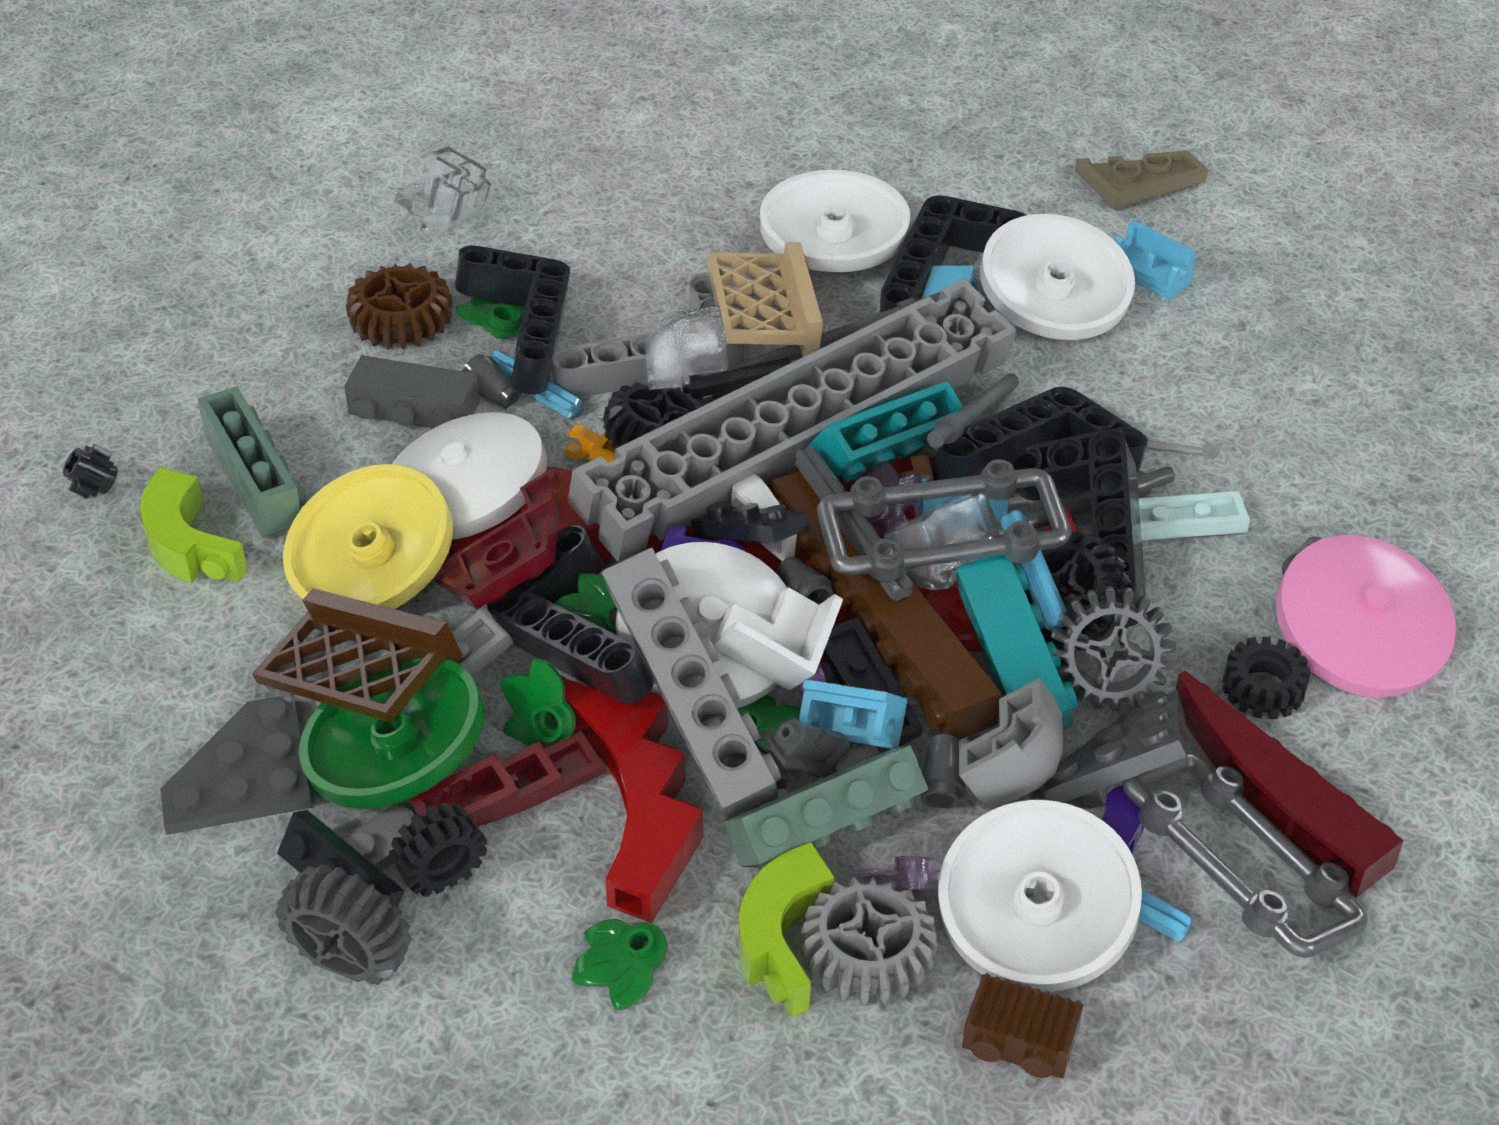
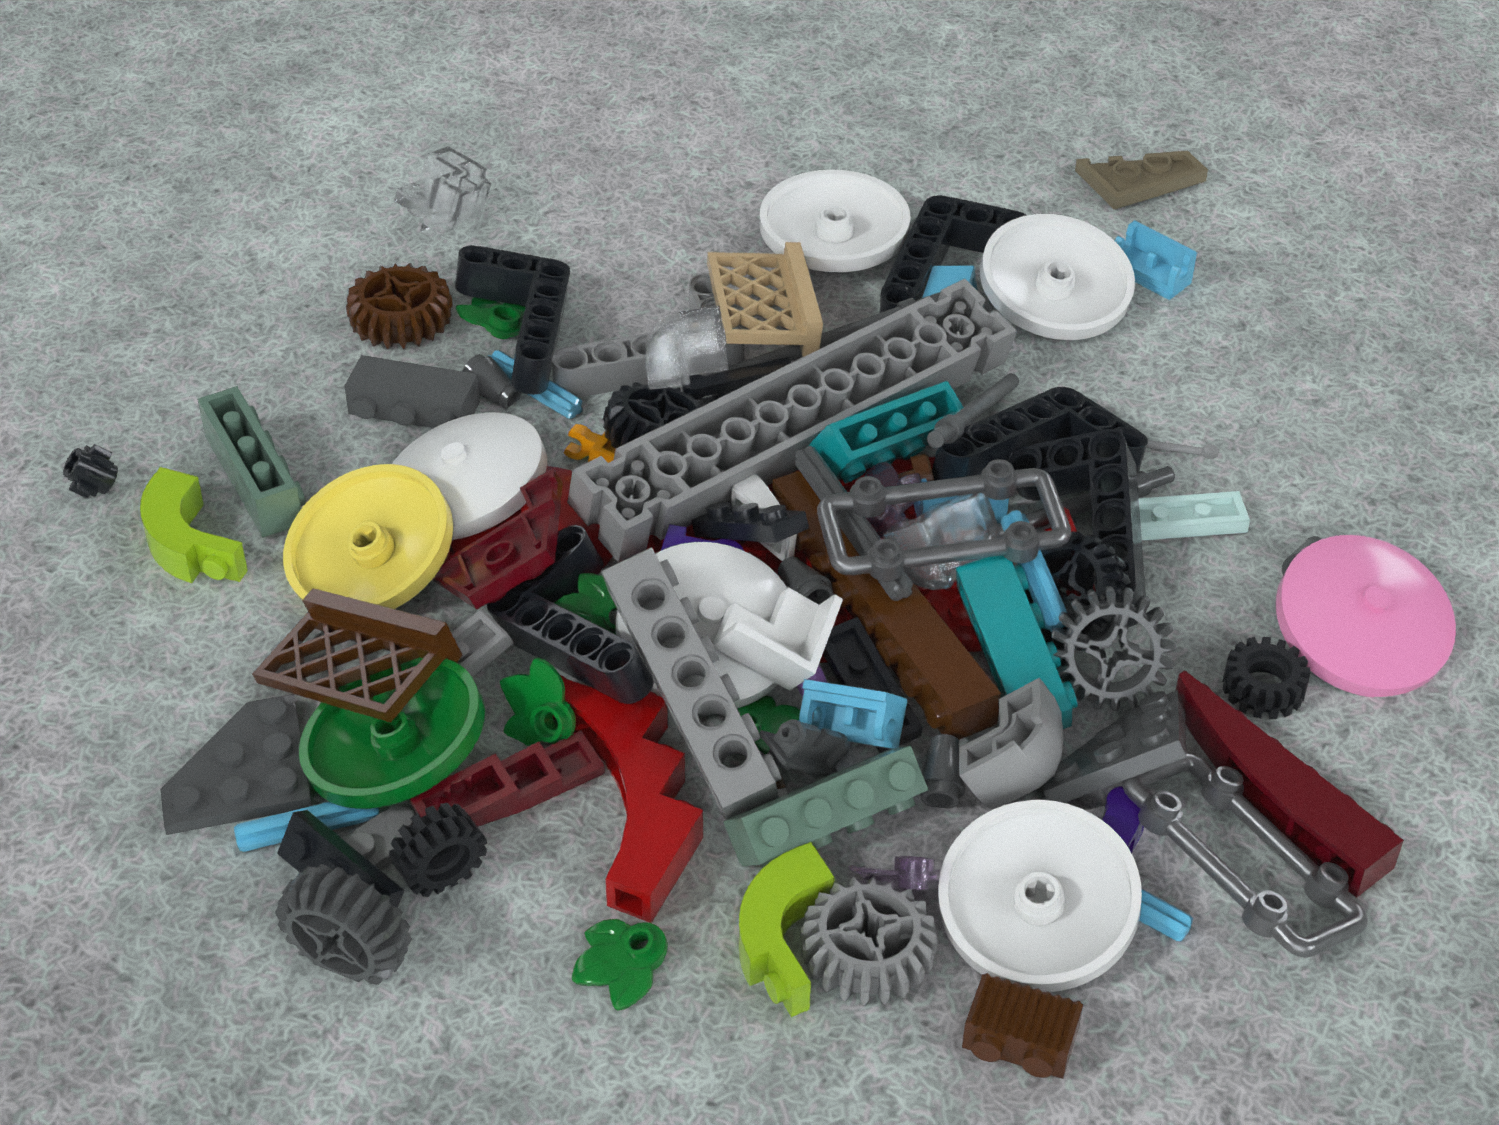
none -> medium azure axle [234,802,379,852]

